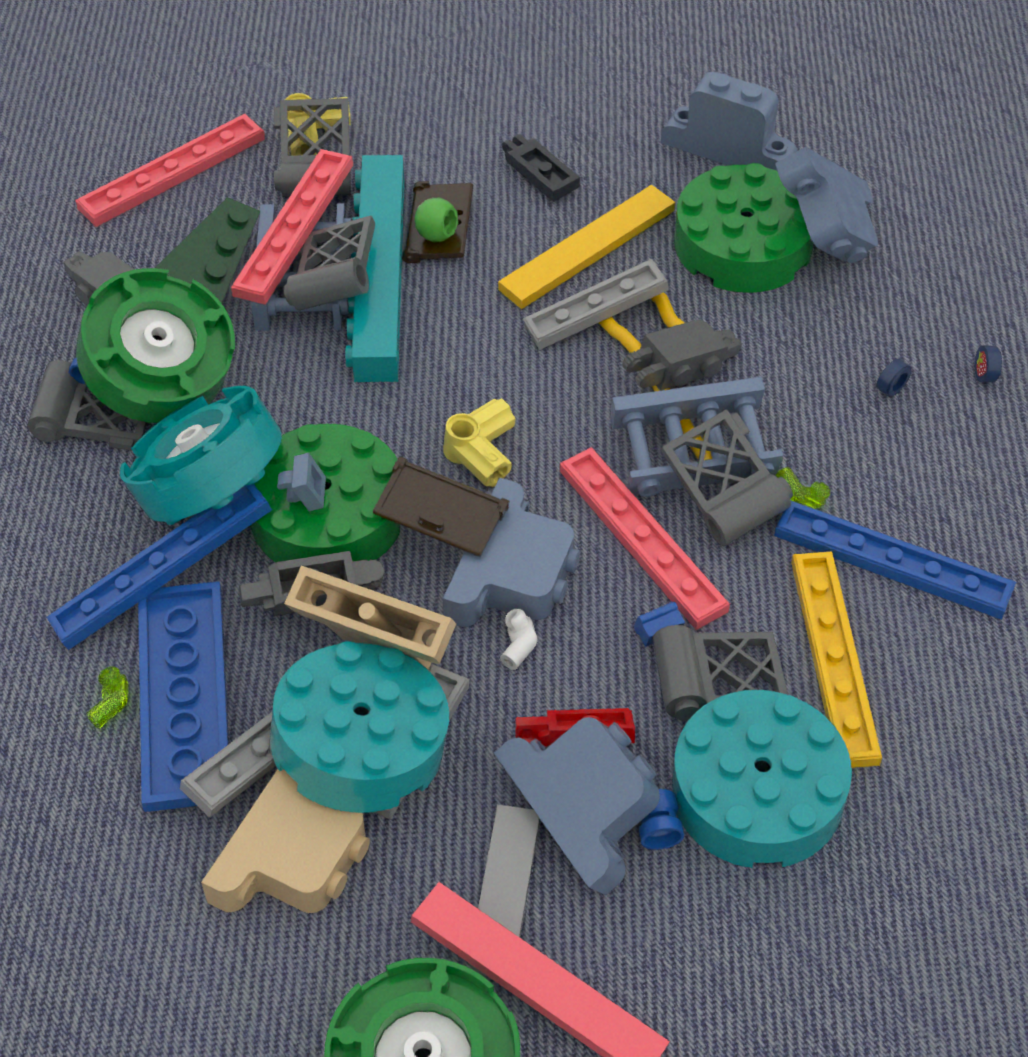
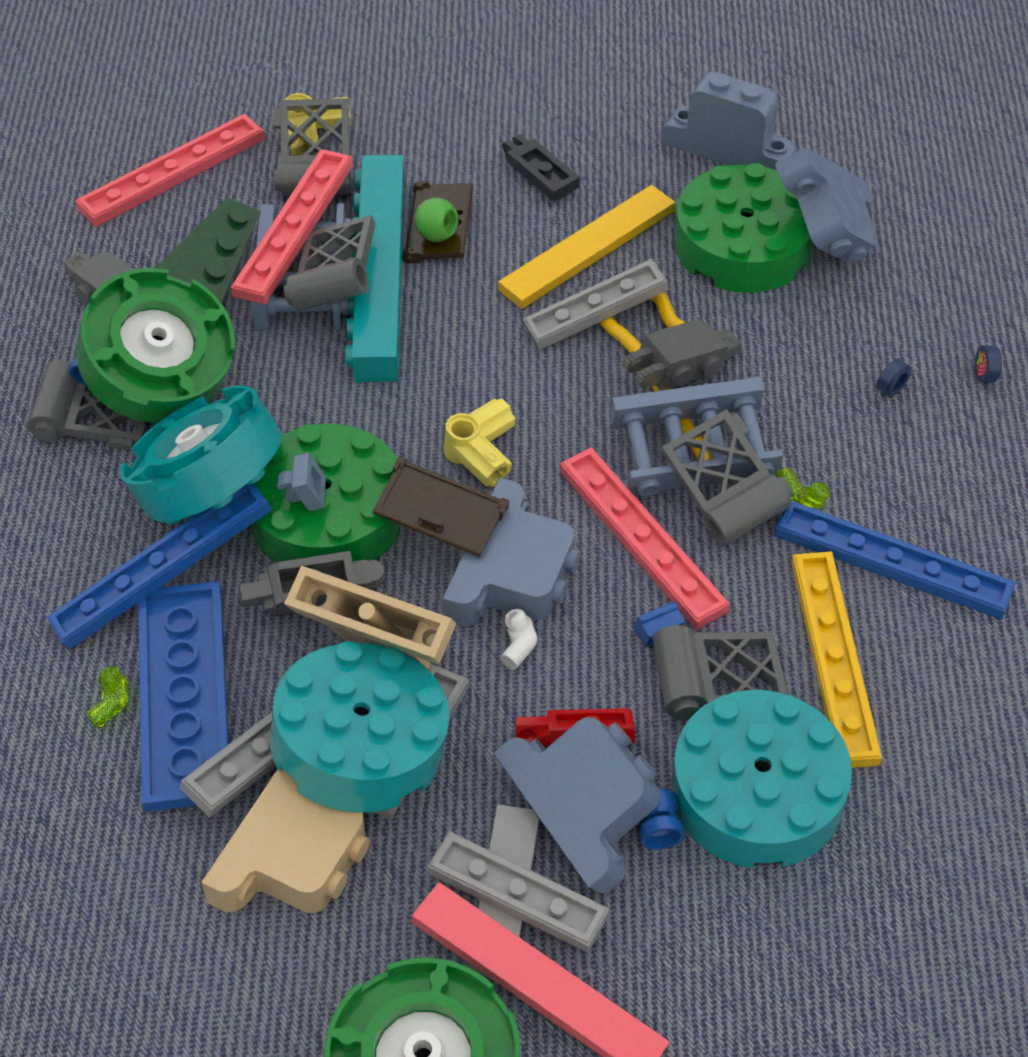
none -> light grey tile [427,831,609,953]

